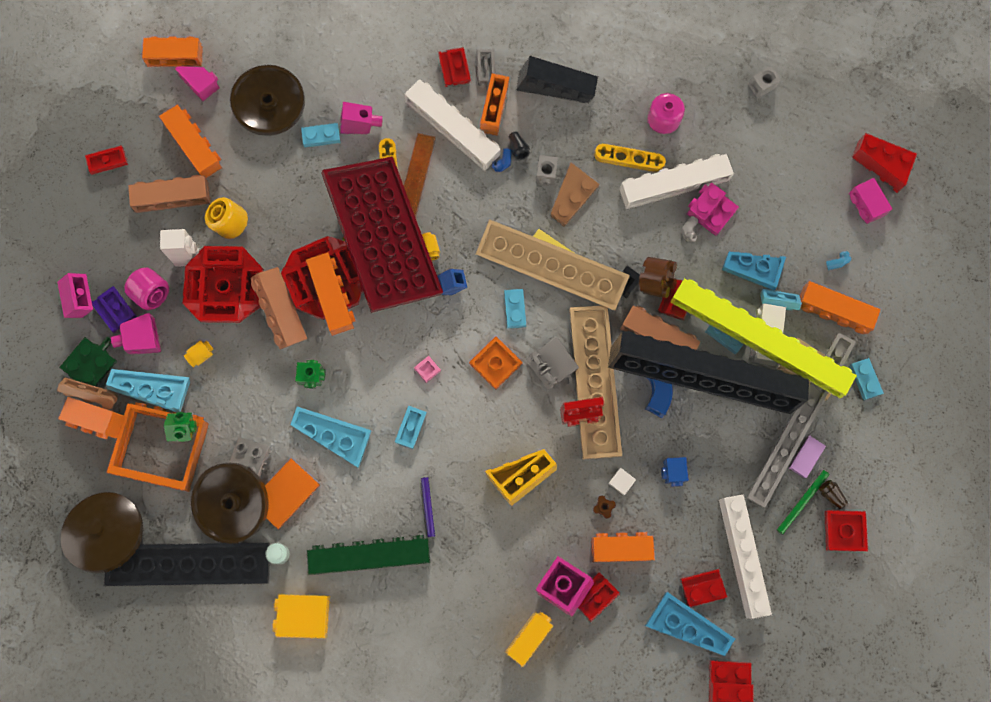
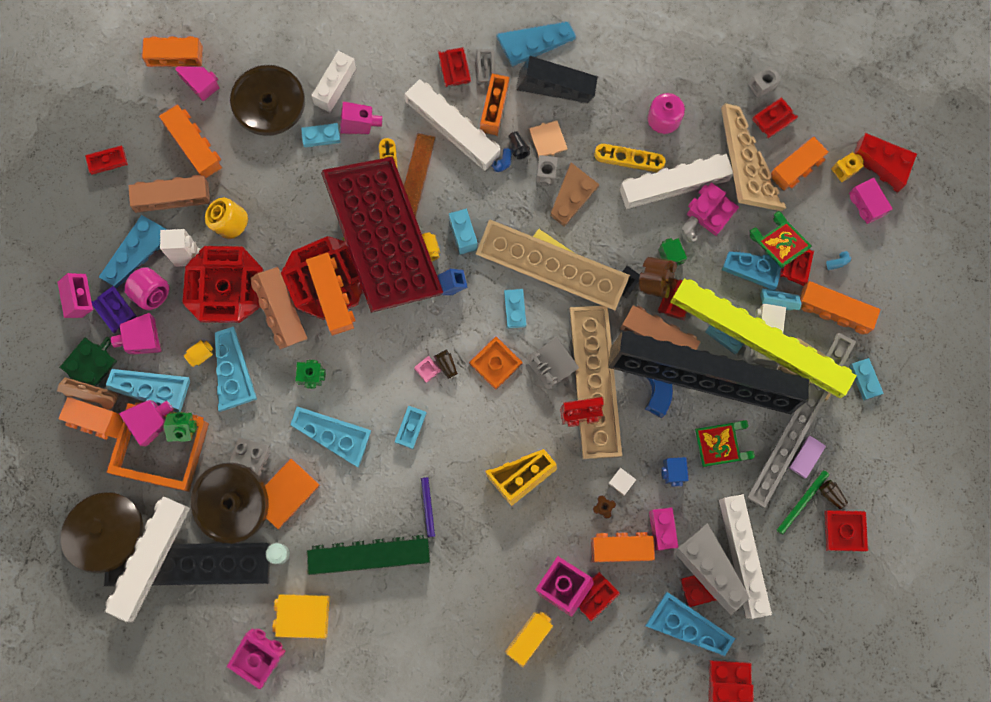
none -> dark azure wing [99,215,167,288]
none -> white brick [105,497,190,622]
none -> dark pink torso [120,400,174,447]
none -> medium azure wing [215,327,257,412]
none -> dark pink plate [226,628,285,689]
none -> white brick [311,51,356,113]
none -> dark brown cone [433,349,458,379]
none -> medium azure brick [449,208,478,255]
none -> dark azure wing [496,21,576,67]
none -> light nougat piece [529,120,567,157]
none -> dark pink brick [649,507,679,551]
none -> green brick [658,238,687,266]
none -> light grey wedge [676,523,750,616]
none -> flag [695,420,755,467]
none -> tan wing [721,104,786,211]
none -> flag [750,211,812,268]
none -> red plate [752,97,798,139]
none -> orange brick [771,136,828,191]
none -> red plate [779,249,814,286]
none -> yellow brick [831,152,864,183]

